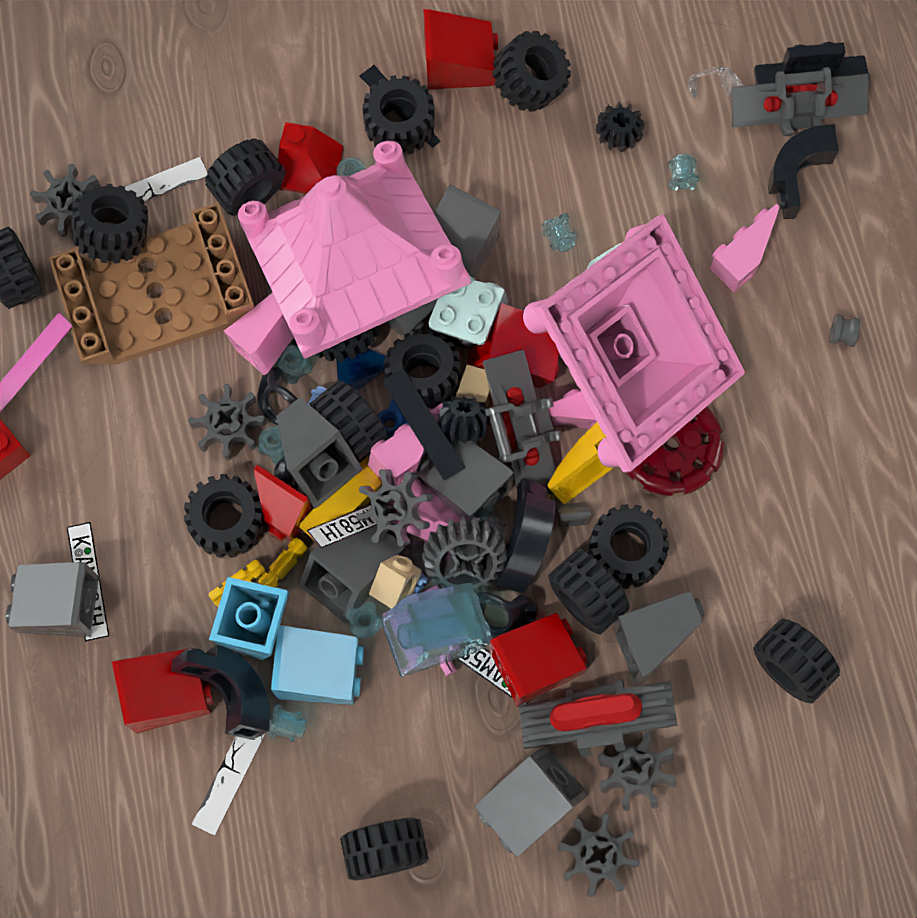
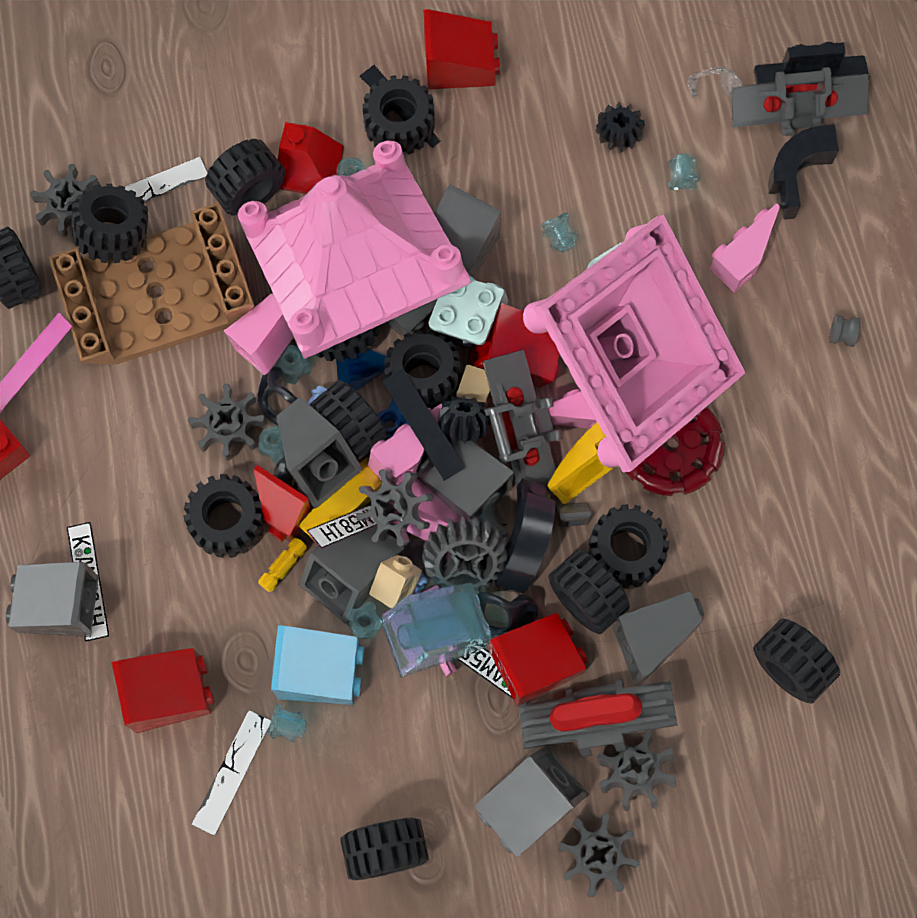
black arch [171,645,270,740] -> none
yellow axle [208,560,266,607] -> none
medium azure slope [209,577,289,660] -> none
black tyre [492,31,571,112] -> none

